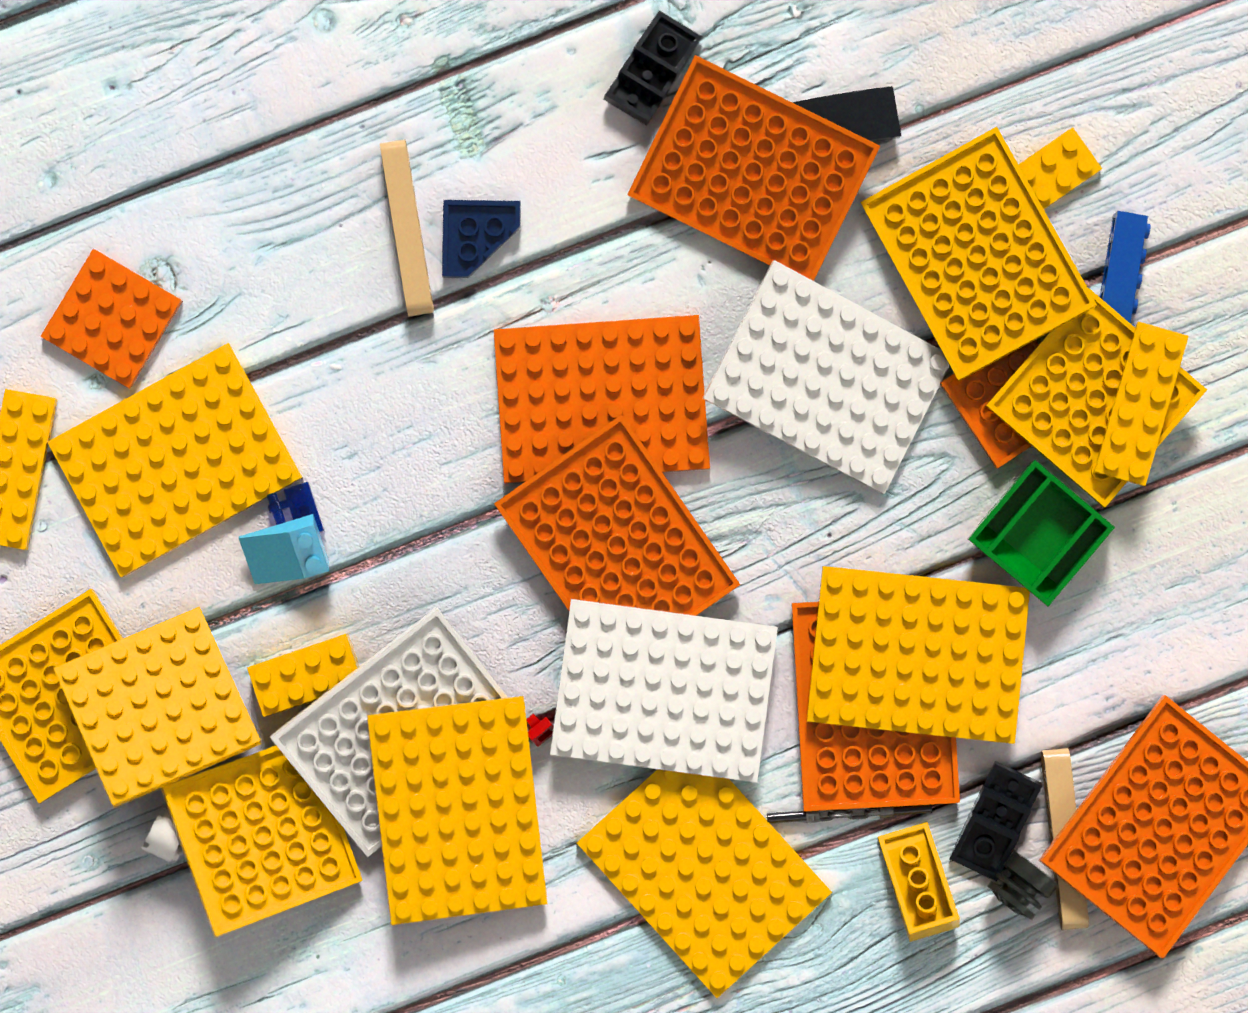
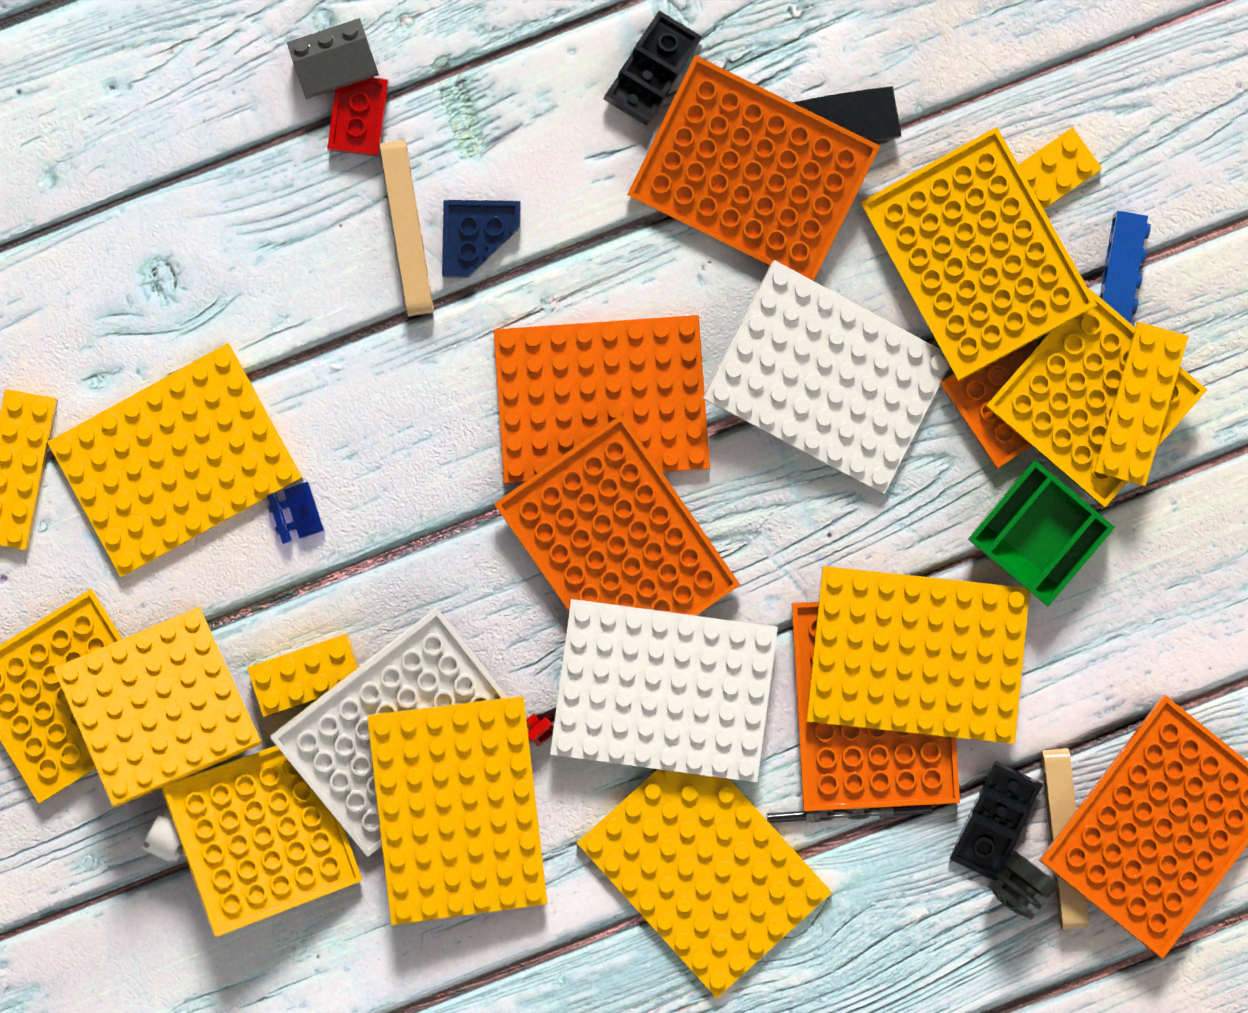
orange plate [40,249,183,389] -> none
medium azure slope [239,514,330,584] -> none
yellow slope [878,822,960,942] -> none
none -> dark grey slope [287,18,379,99]
none -> red plate [327,77,389,157]

